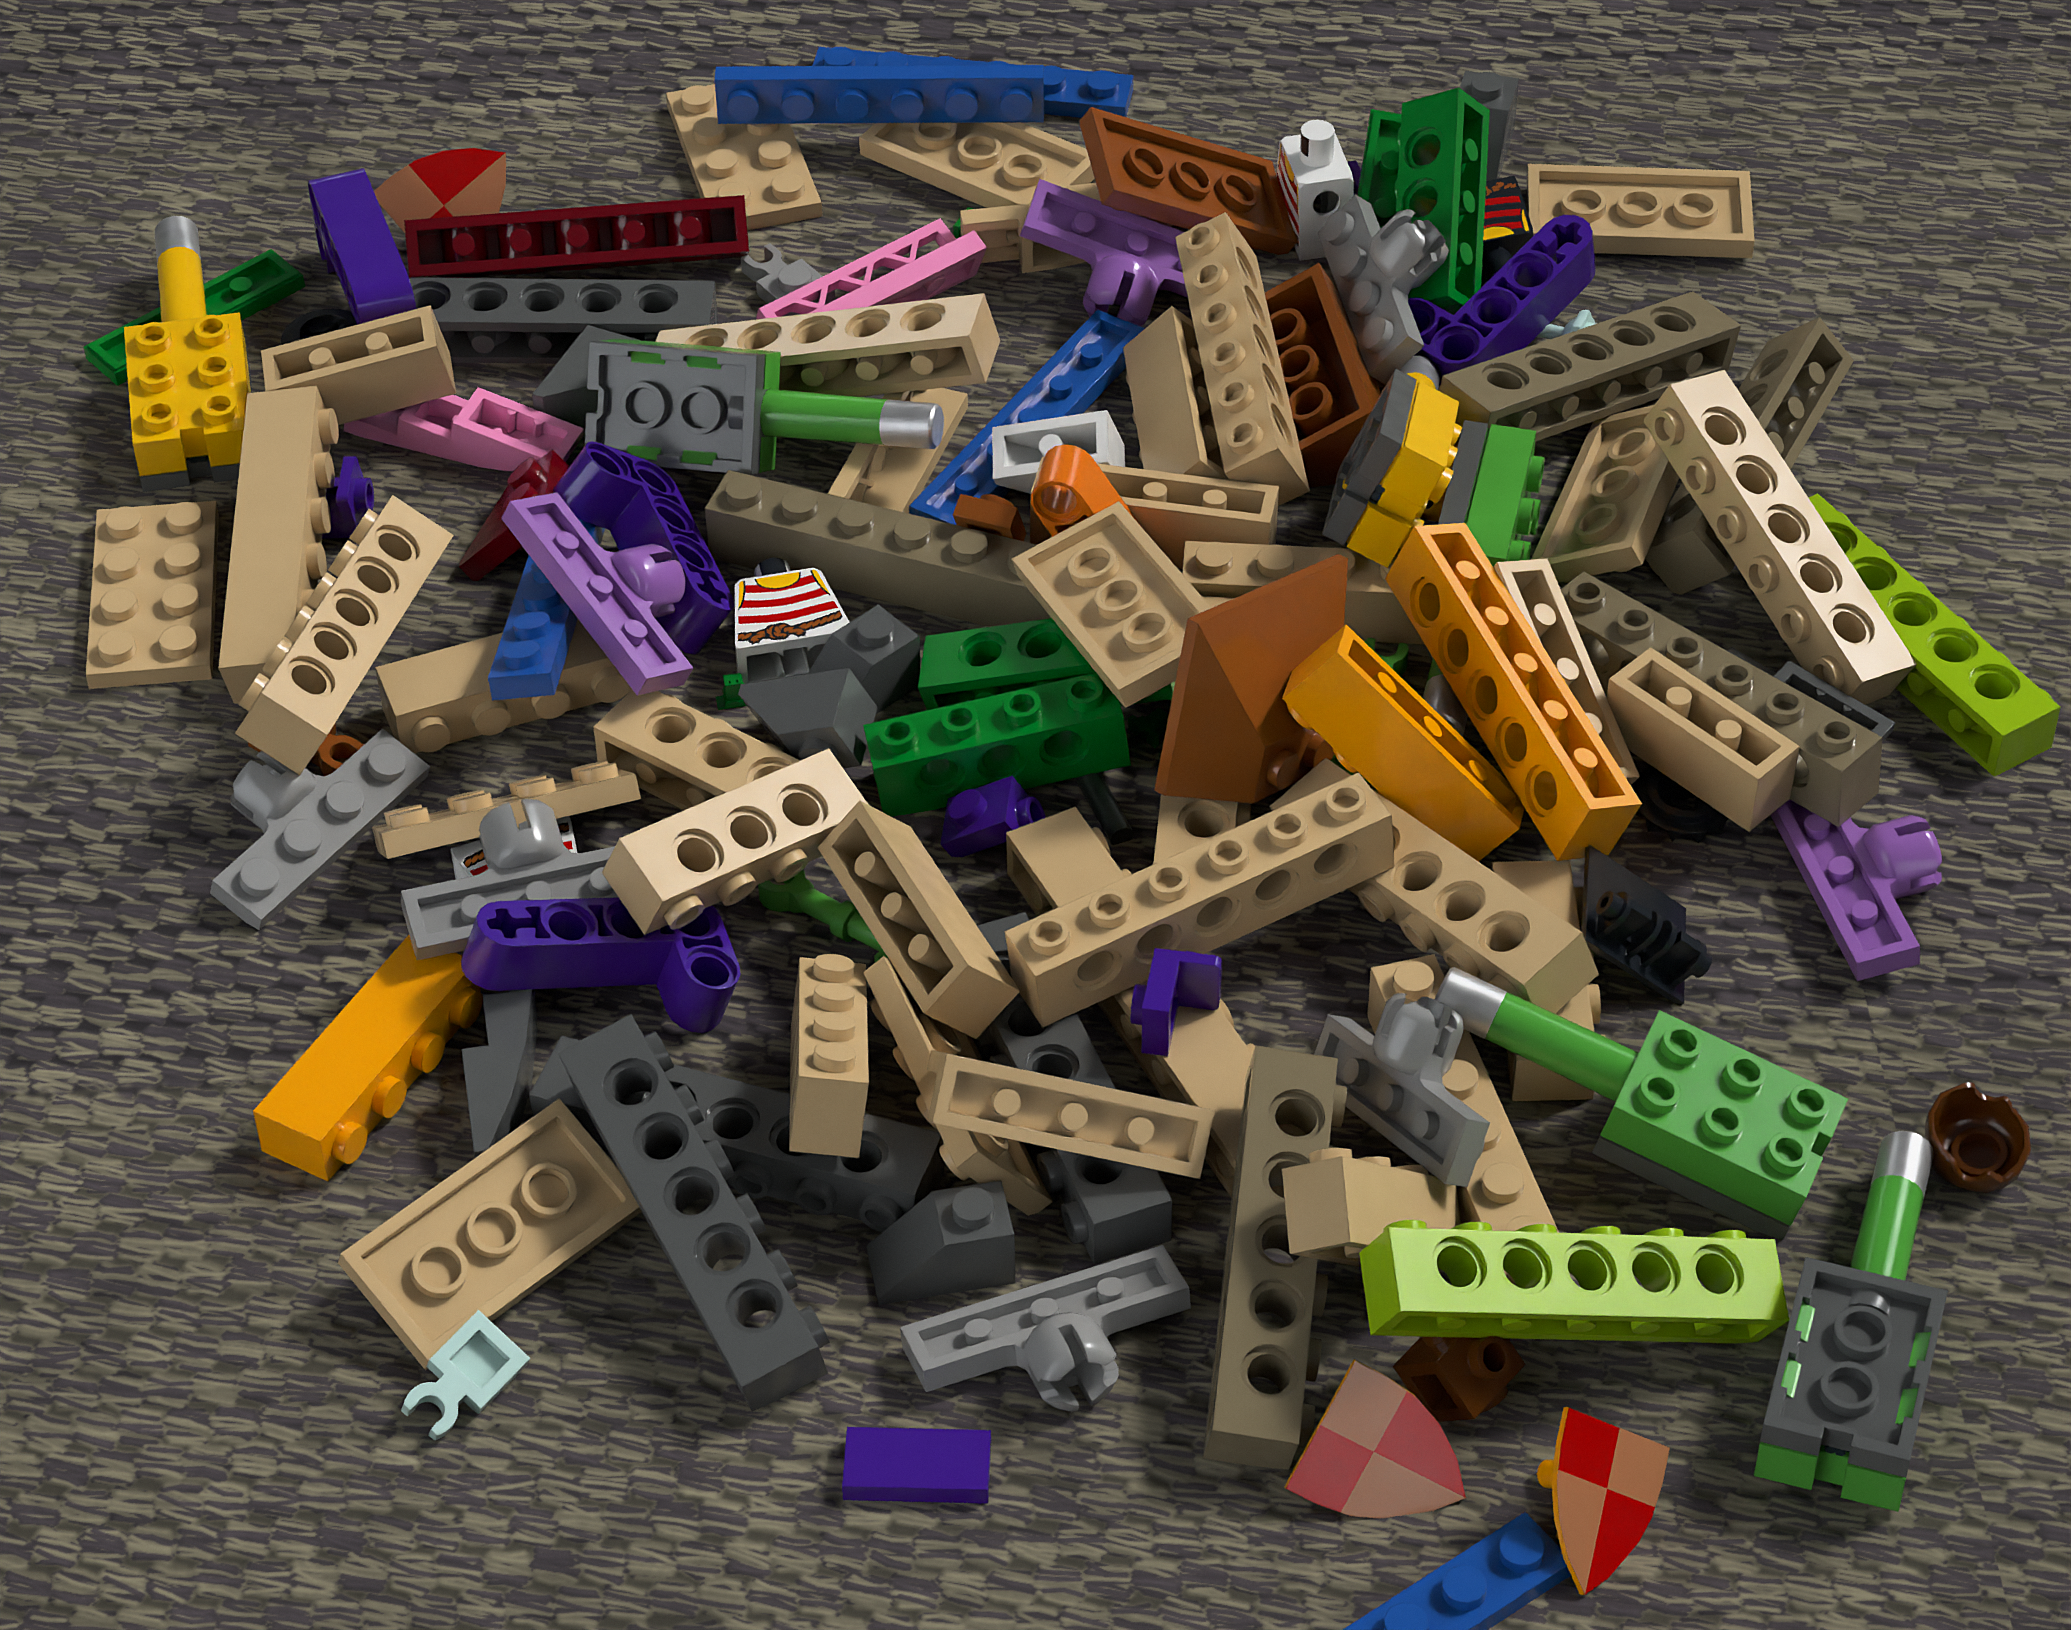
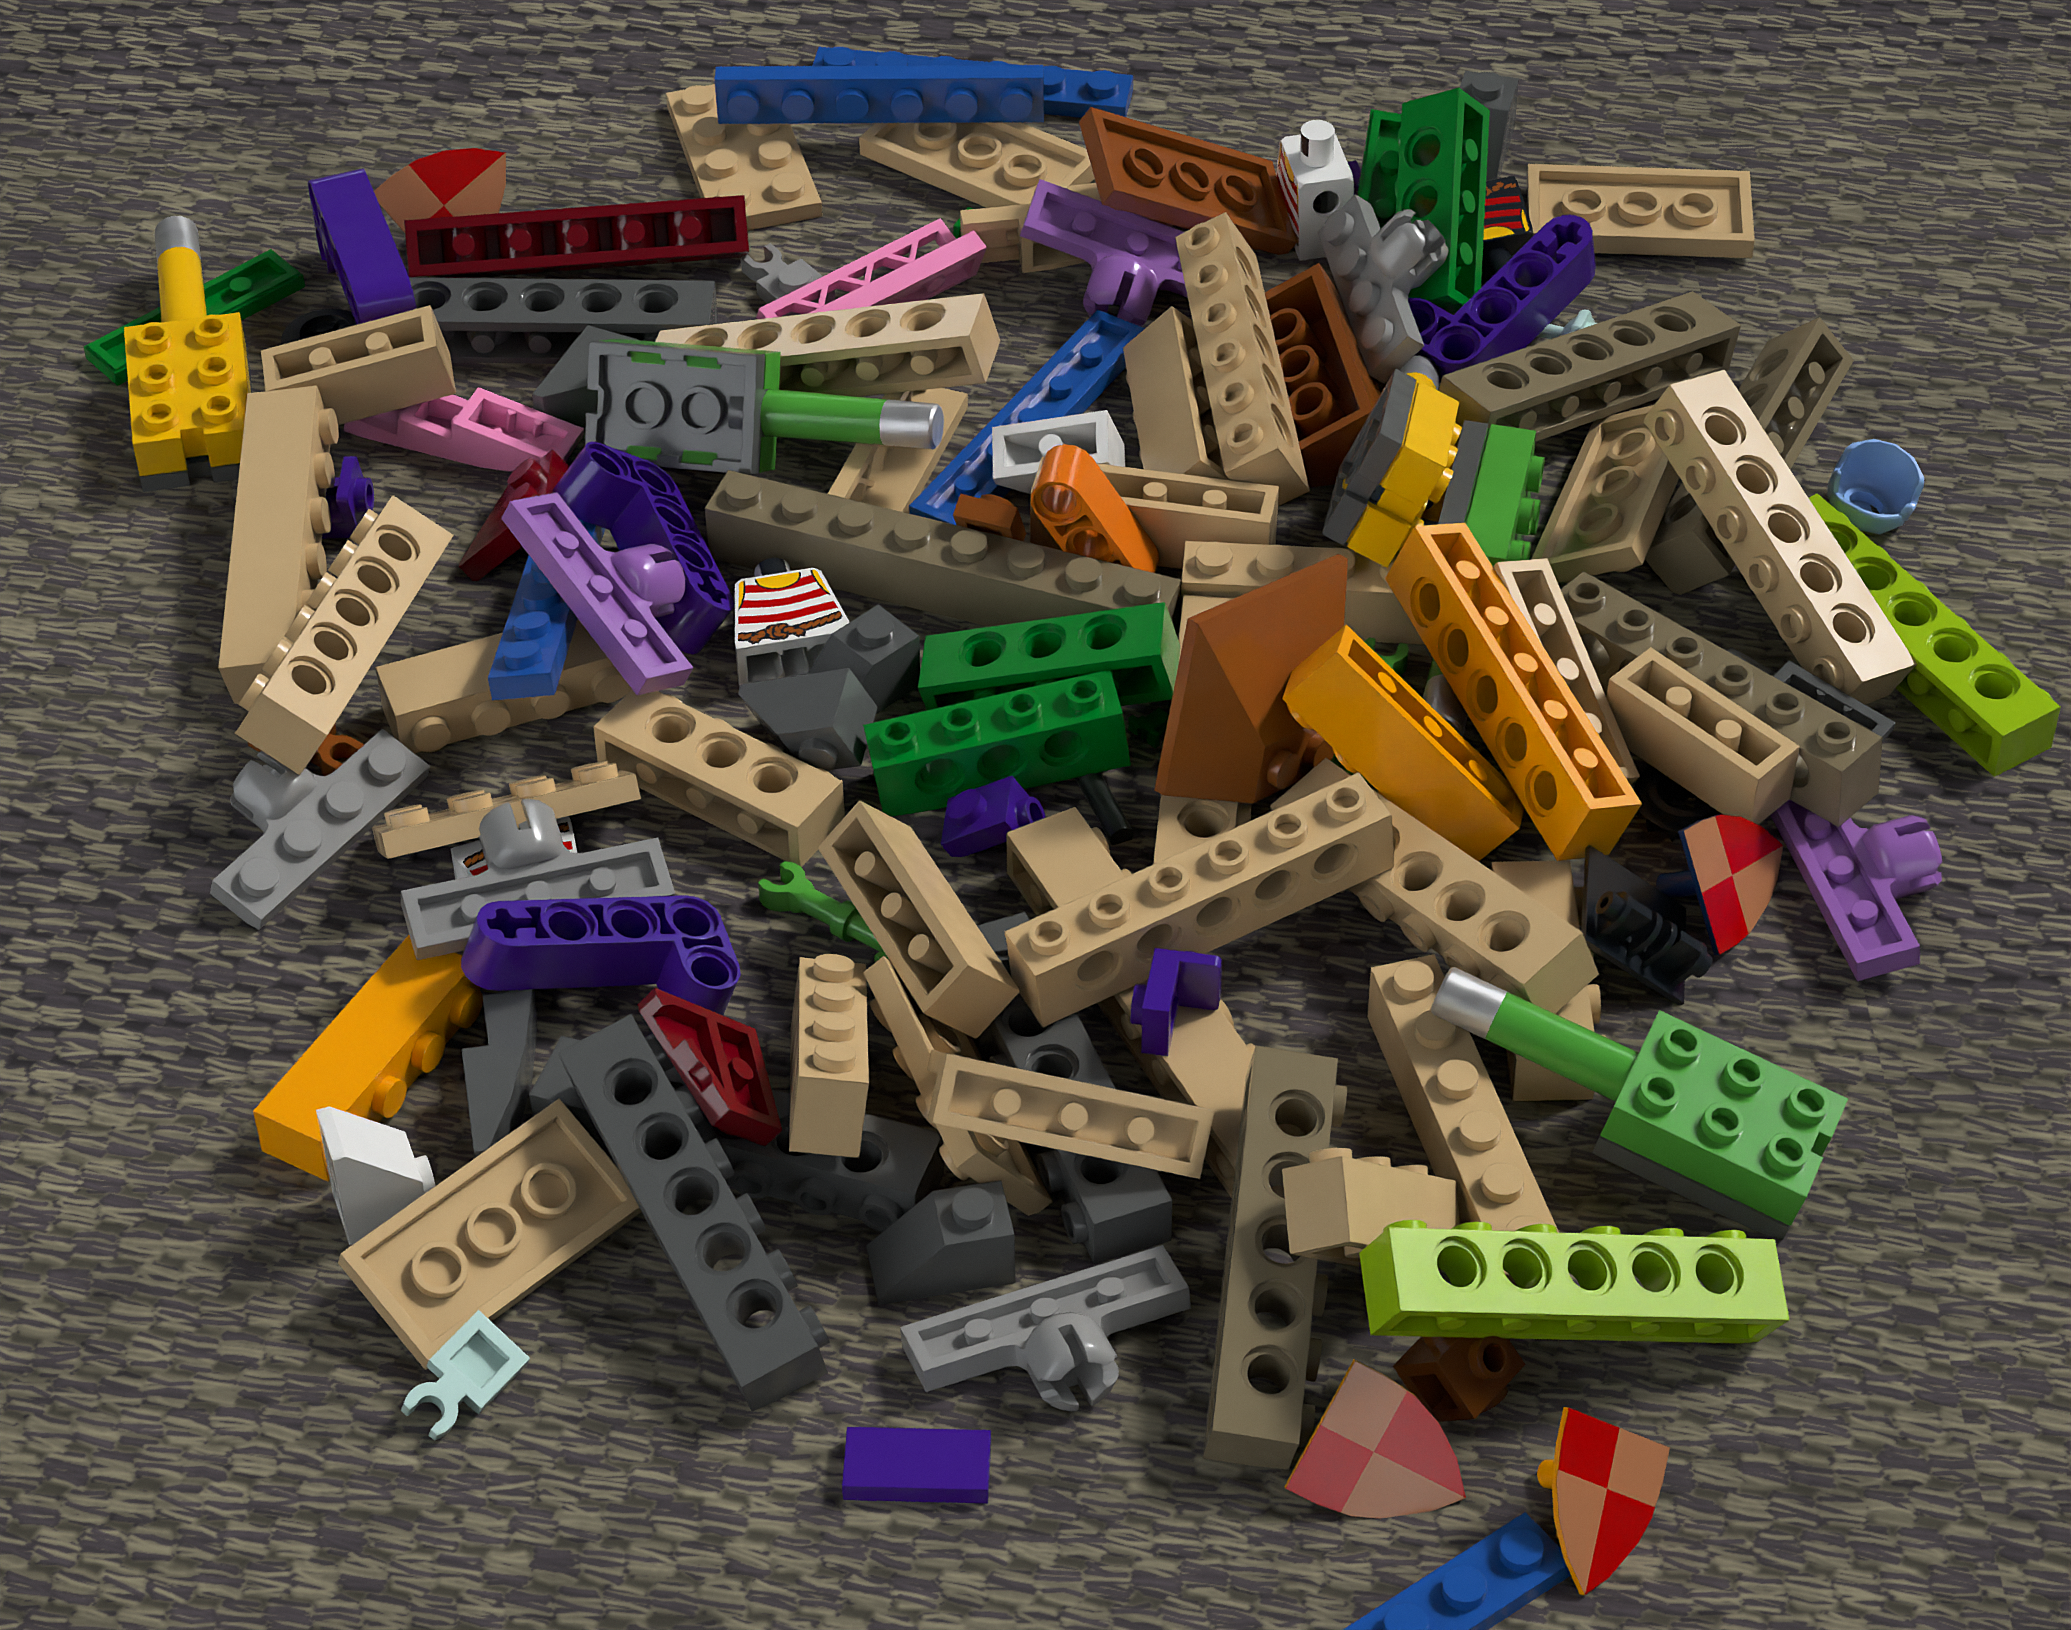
tan plate [86,501,219,689] -> none
tan brick [602,748,869,935] -> none
green piece [715,673,747,710] -> none
tan plate [1012,501,1211,708] -> none
light grey plate [1314,993,1490,1187] -> none
dark grey piece [1754,1131,1948,1512] -> none
reddish brown hair [1925,1082,2031,1193] -> none
none -> white slope [316,1106,436,1245]
none -> dark red wing [638,988,782,1146]
none -> shield [1656,815,1783,955]
none -> light blue hair [1827,439,1924,534]

